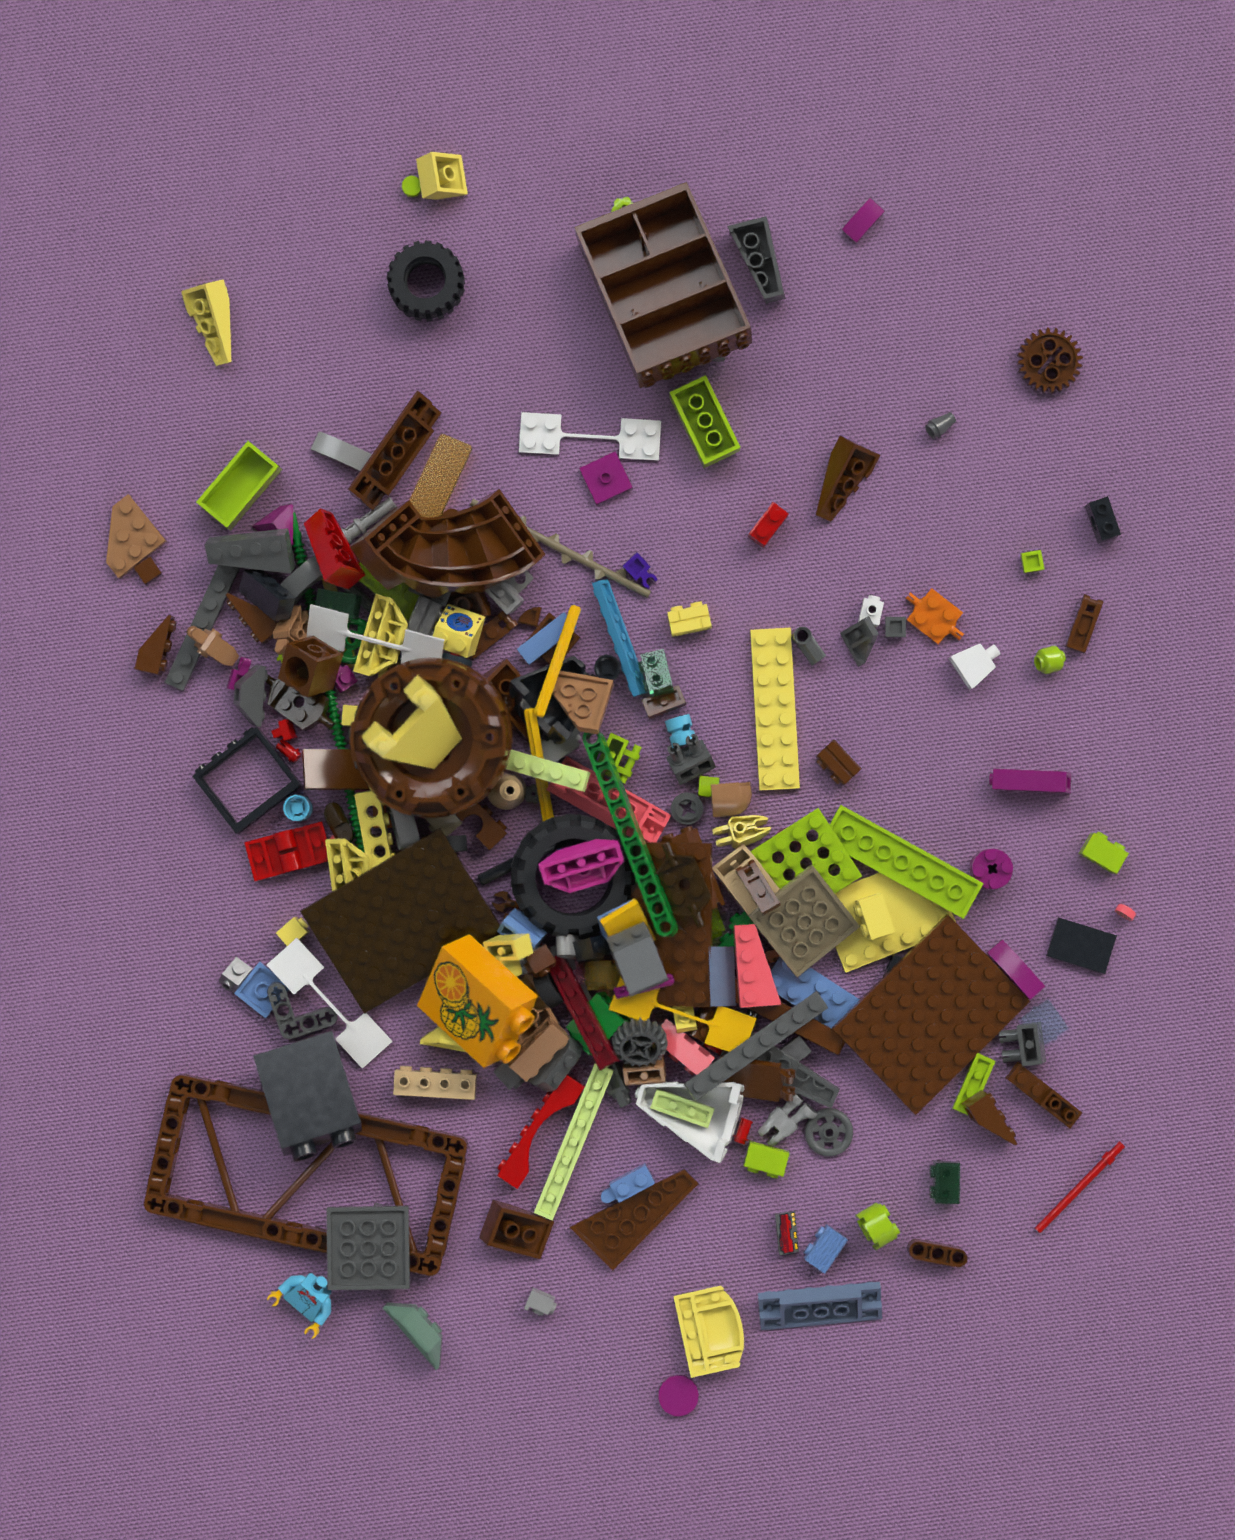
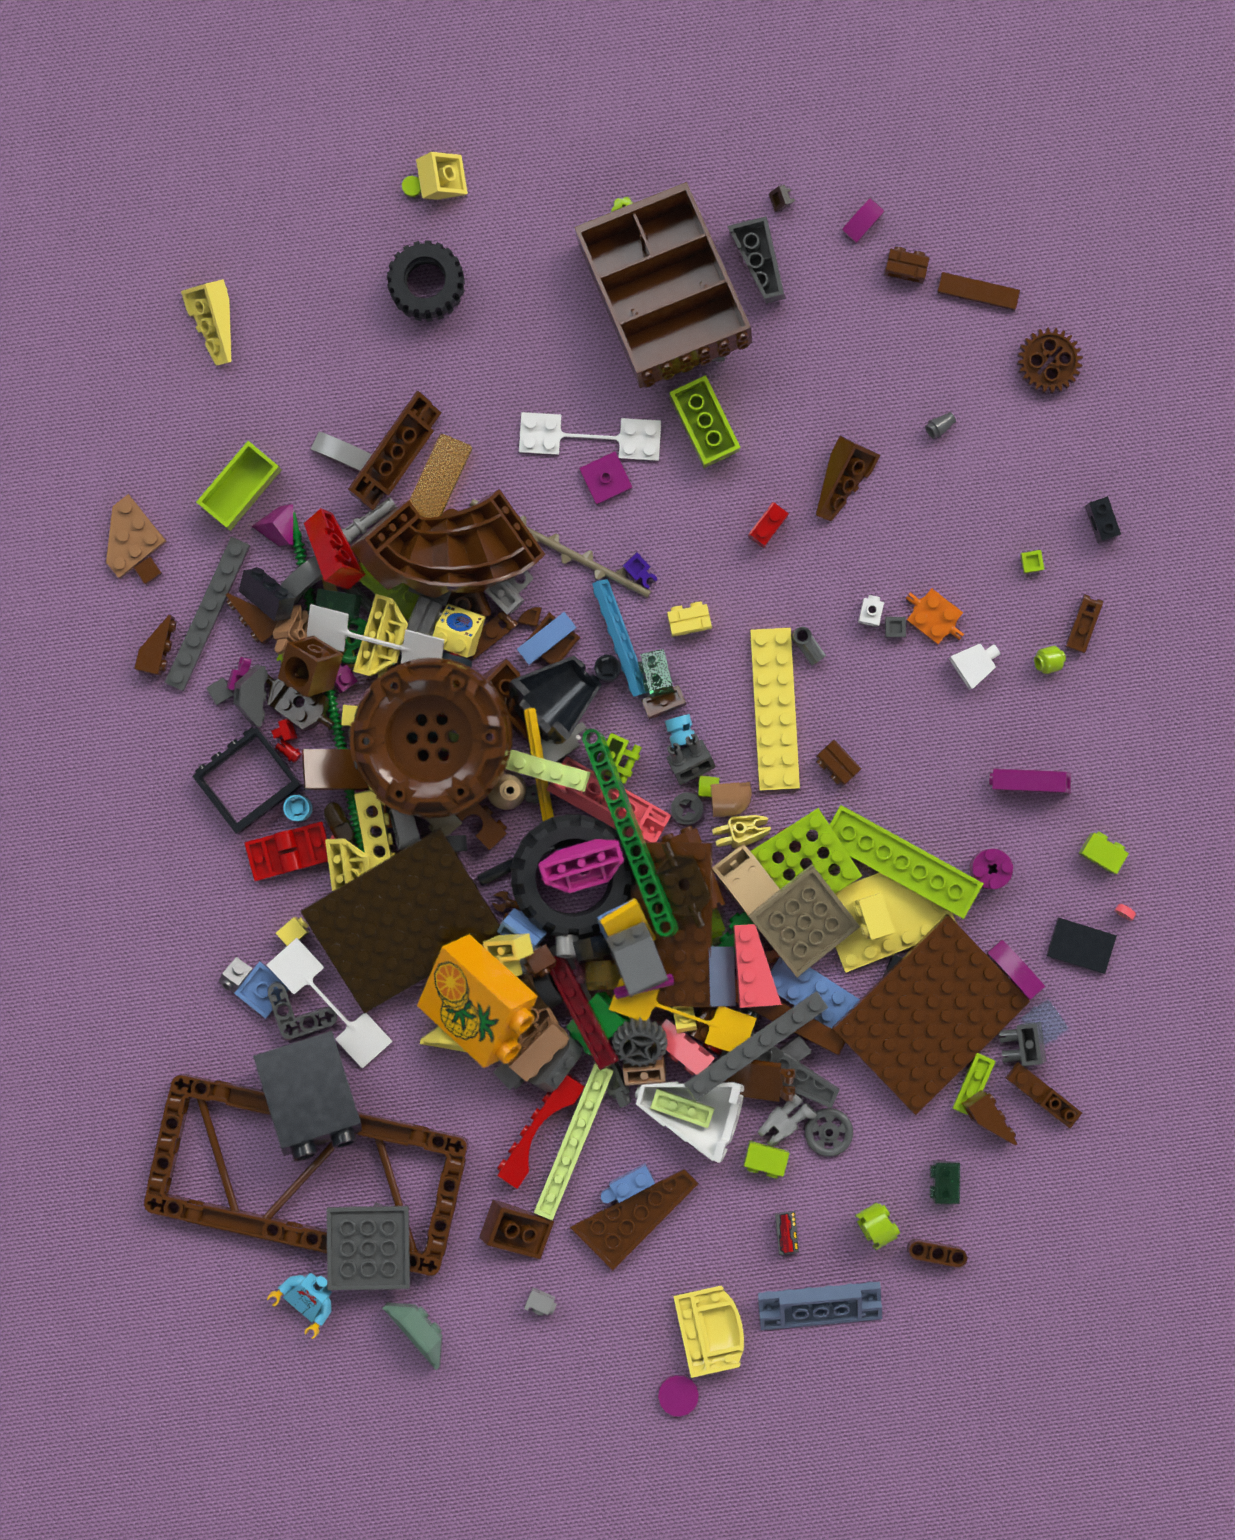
medium nougat hinge [186,626,239,666] -> none
dark grey wedge [205,528,295,574] -> none
light yellow wedge [362,675,462,769] -> none
tan brick [393,1066,477,1100] -> none
yellow axle [533,605,581,717] -> none
medium nougat plate [552,671,614,734] -> none
red pin [733,1118,753,1145] -> none
plate [735,859,781,916] -> none
medium blue brick [803,1224,848,1273] -> none
dark grey wing [840,616,879,667] -> none
red bar [1035,1141,1125,1234] -> none
none -> dark grey tile [206,678,234,705]
none -> dark brown tile [768,185,795,212]
none -> reddish brown brick [884,247,930,284]
none -> reddish brown tile [937,272,1020,311]

